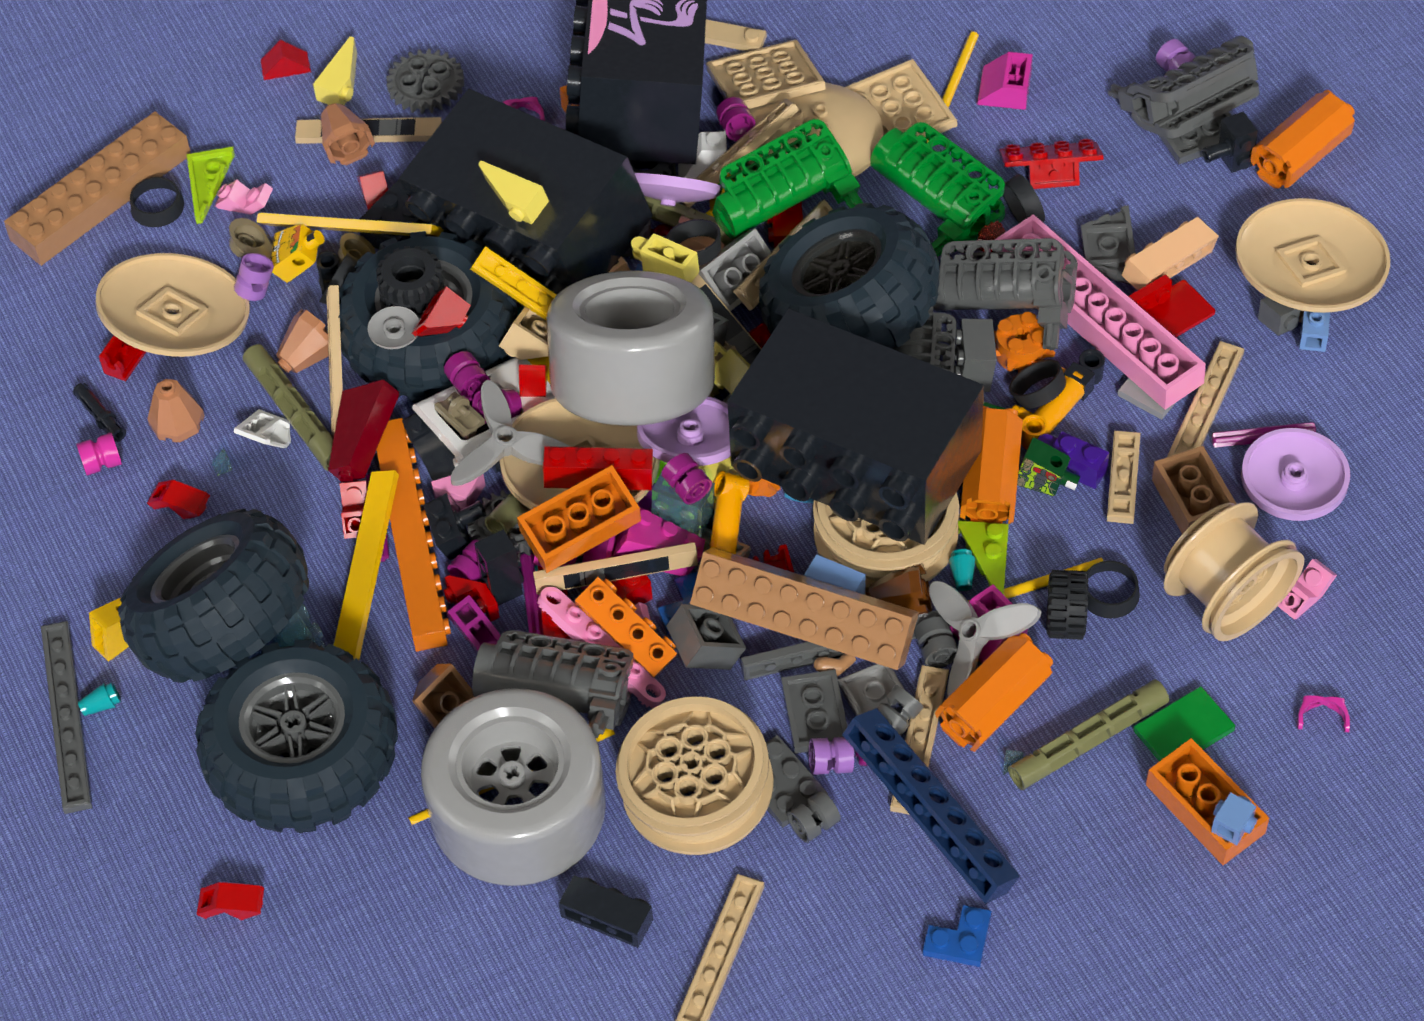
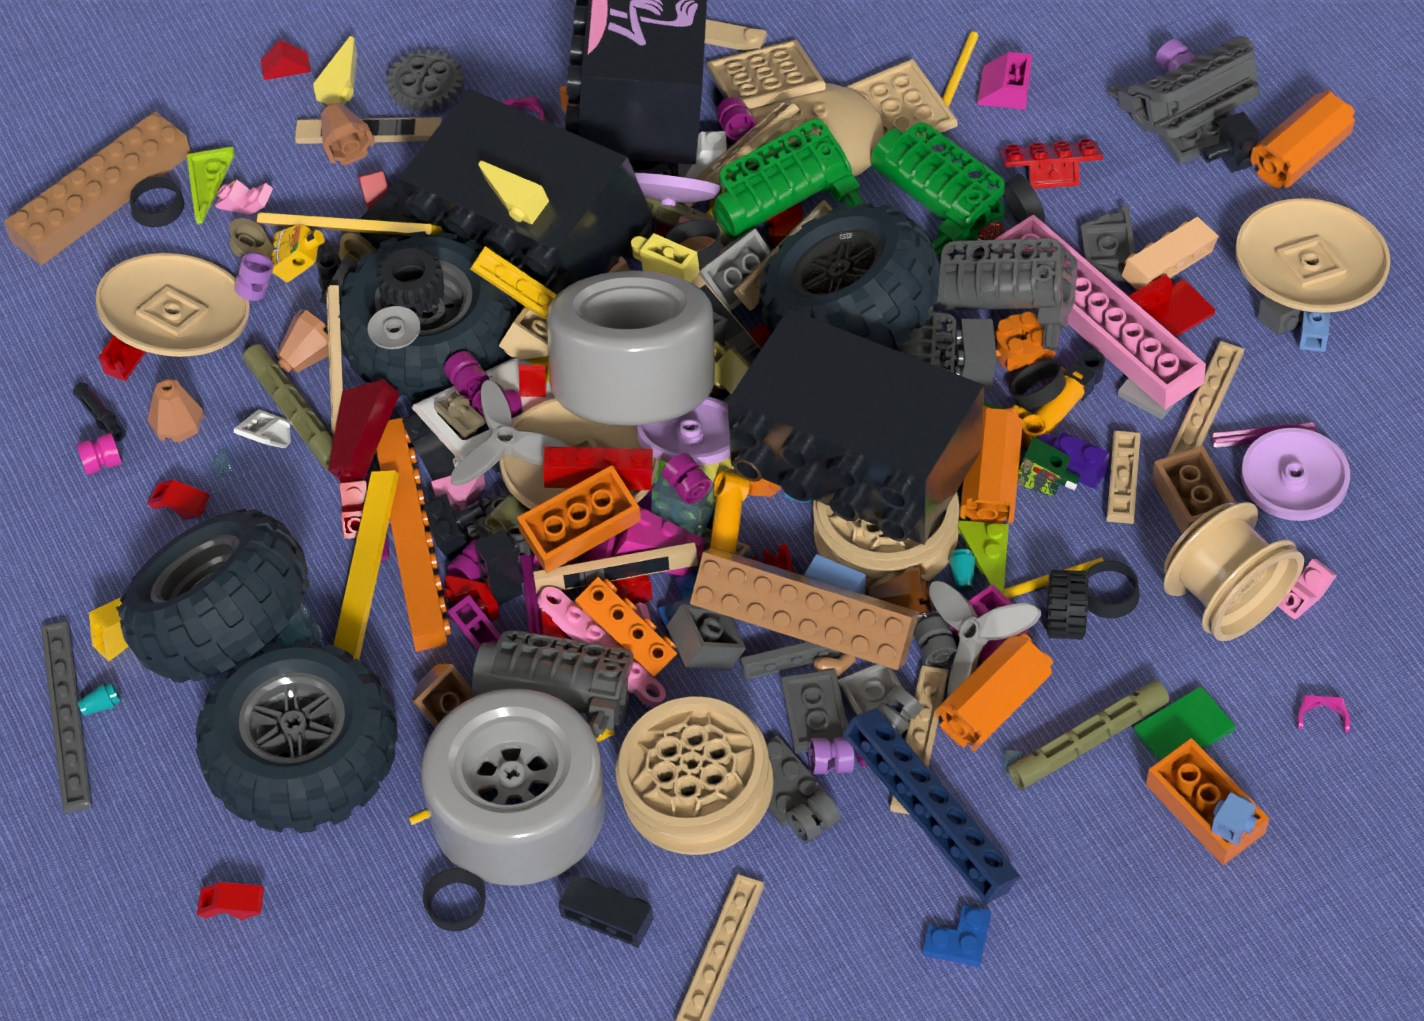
slope [412,286,471,336] -> none
none -> black tyre [423,868,486,932]

